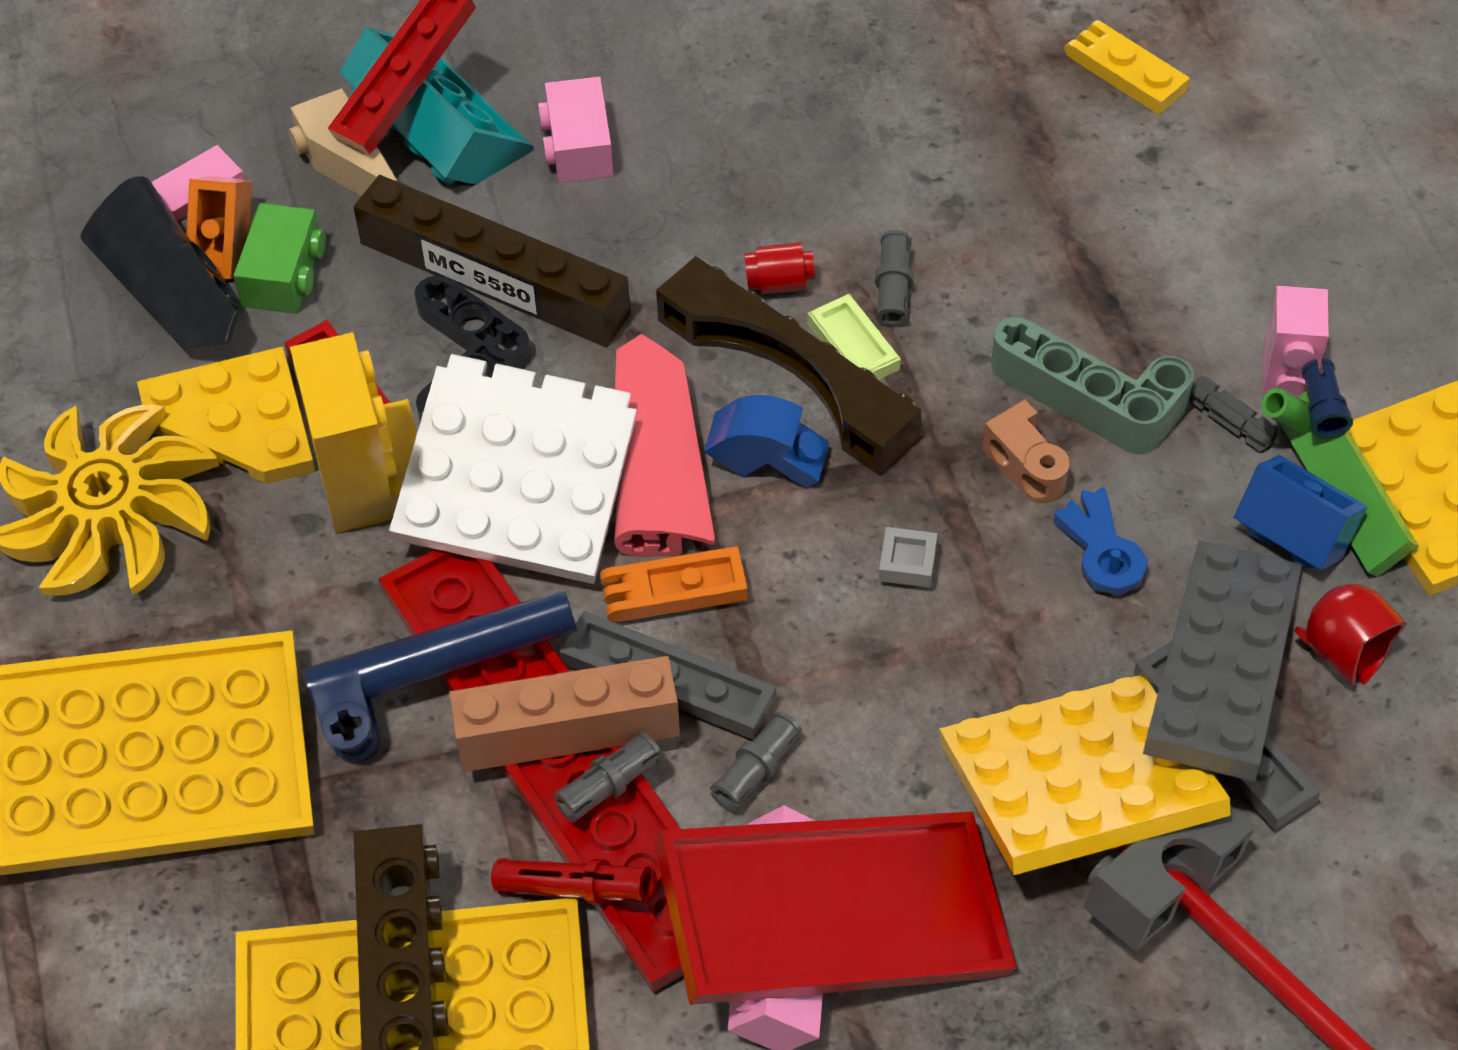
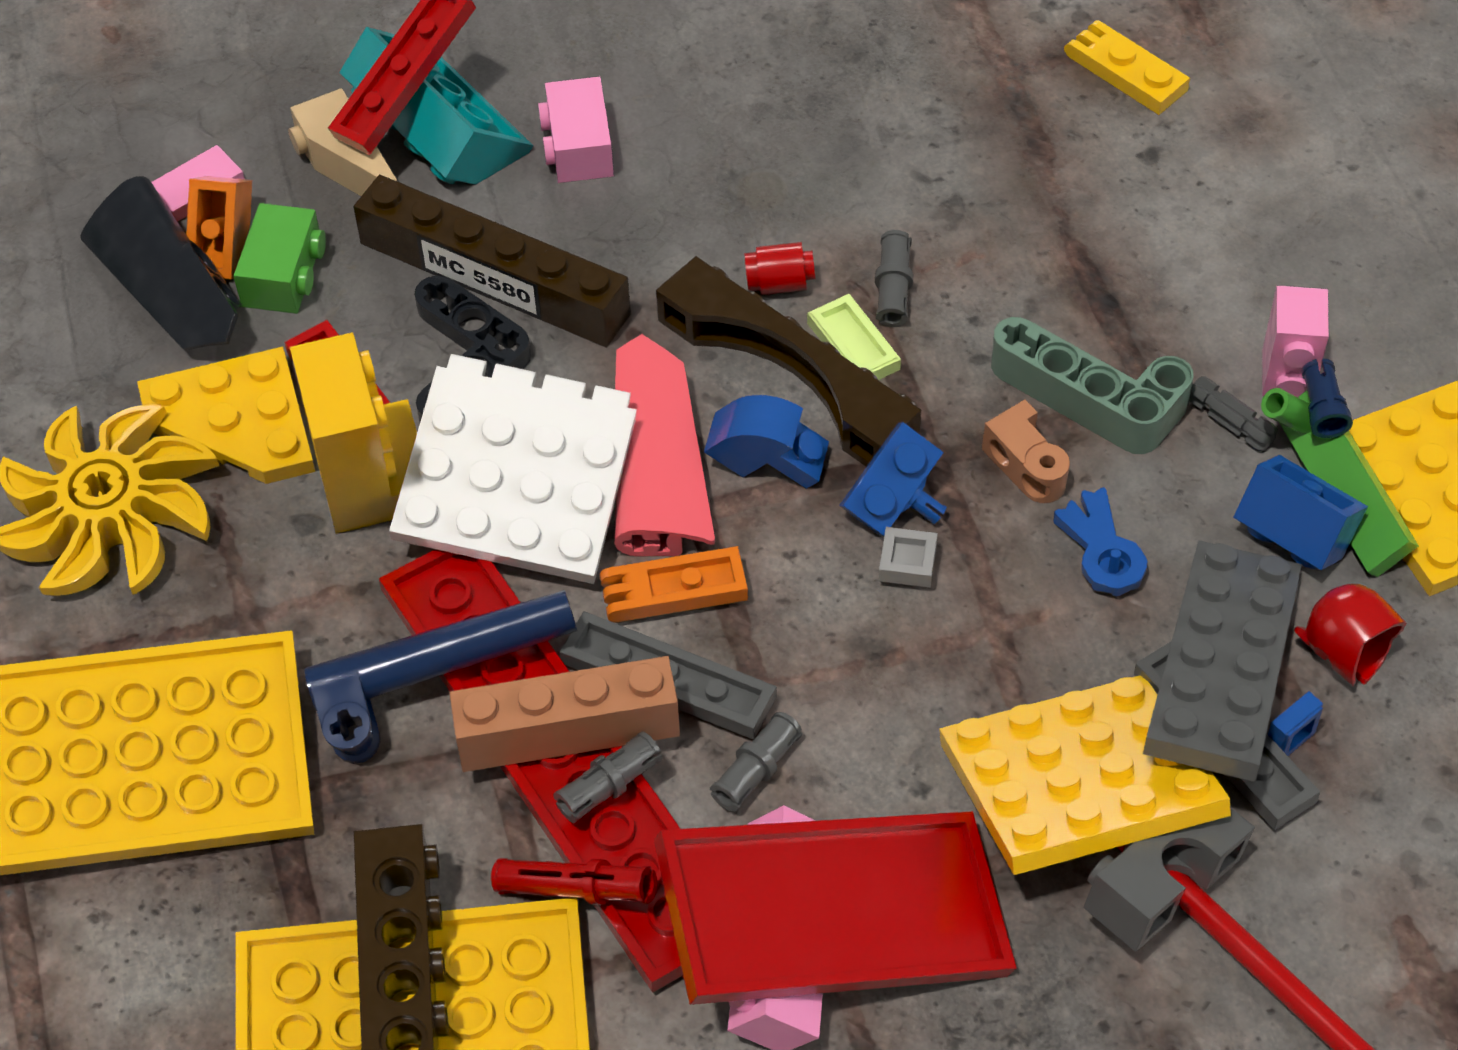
none -> blue plate [839,422,947,536]
none -> blue tile [1268,691,1323,756]

